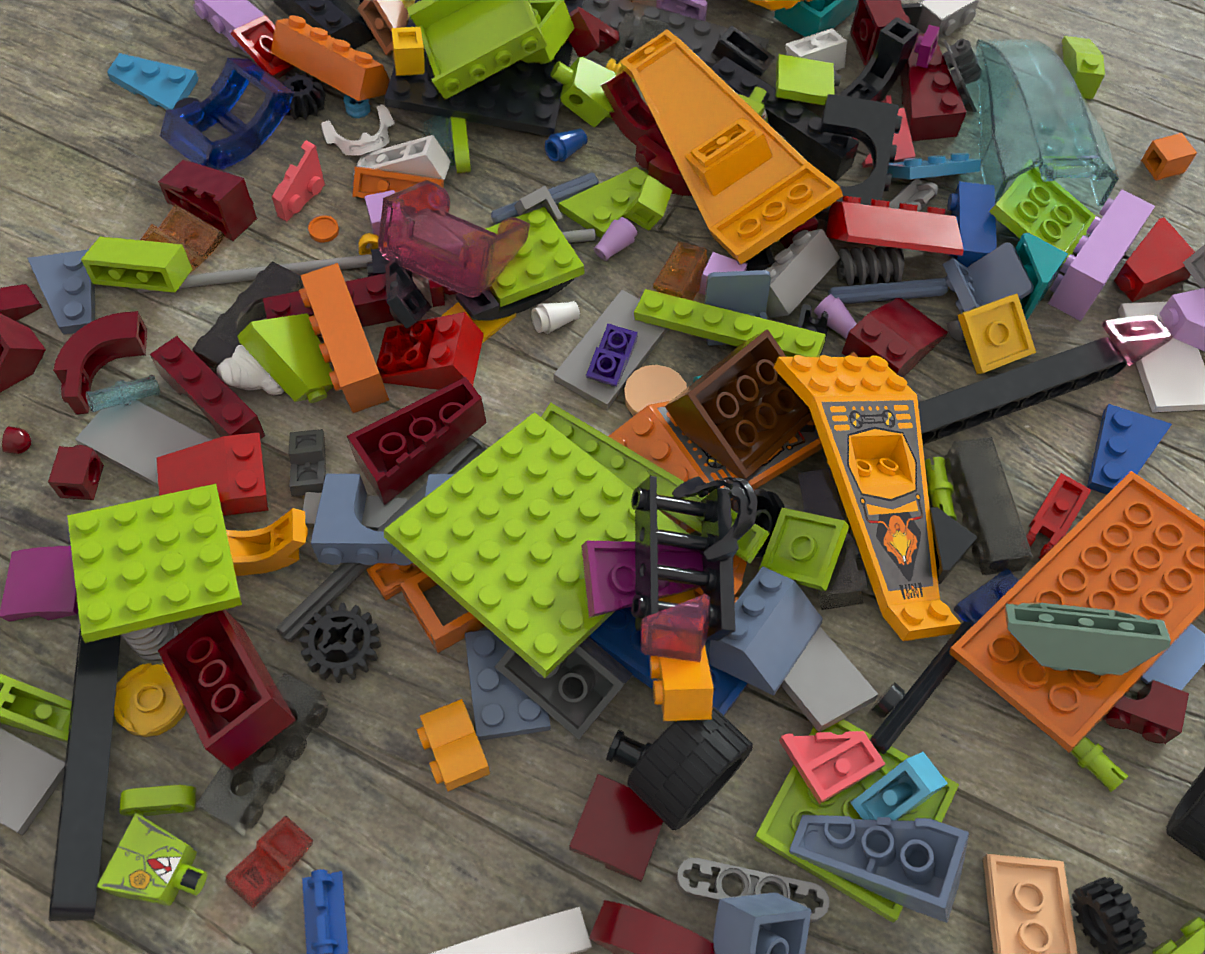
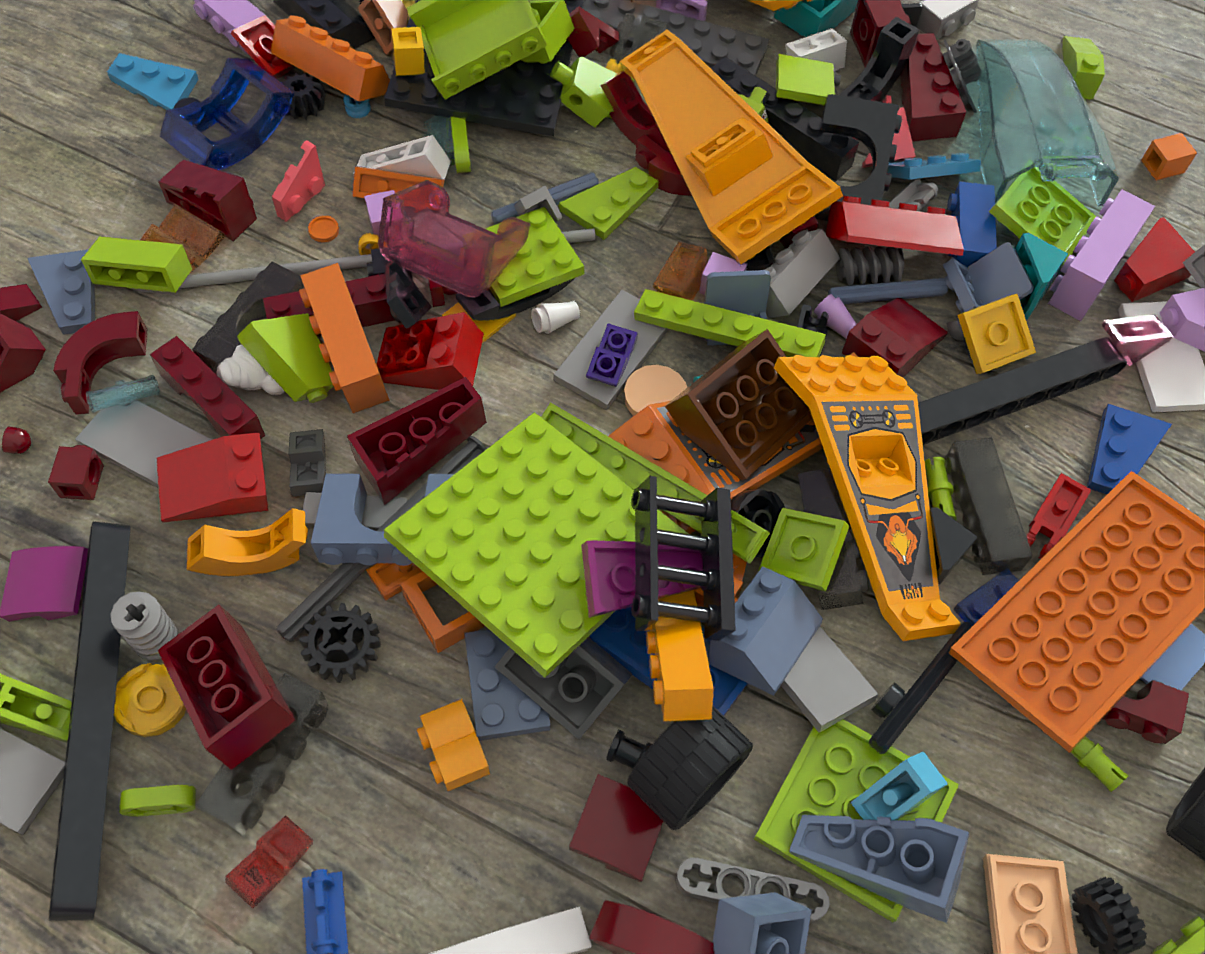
lime plate [67,484,242,643] -> none
lime torso [97,813,207,906] -> none
white helmet [321,105,394,156] -> none
blue cone [544,128,588,162] -> none
lavender cone [594,217,637,261] -> none
lime panel [624,176,672,231] -> none
clear pink slope [641,594,710,662] -> none
black helmet [672,476,758,562] -> none
black slope [712,26,776,76] -> none
coral wing [779,731,885,805] -> none
magenta plate [914,25,940,68] -> none
sand green wedge [1005,602,1171,675] -> none

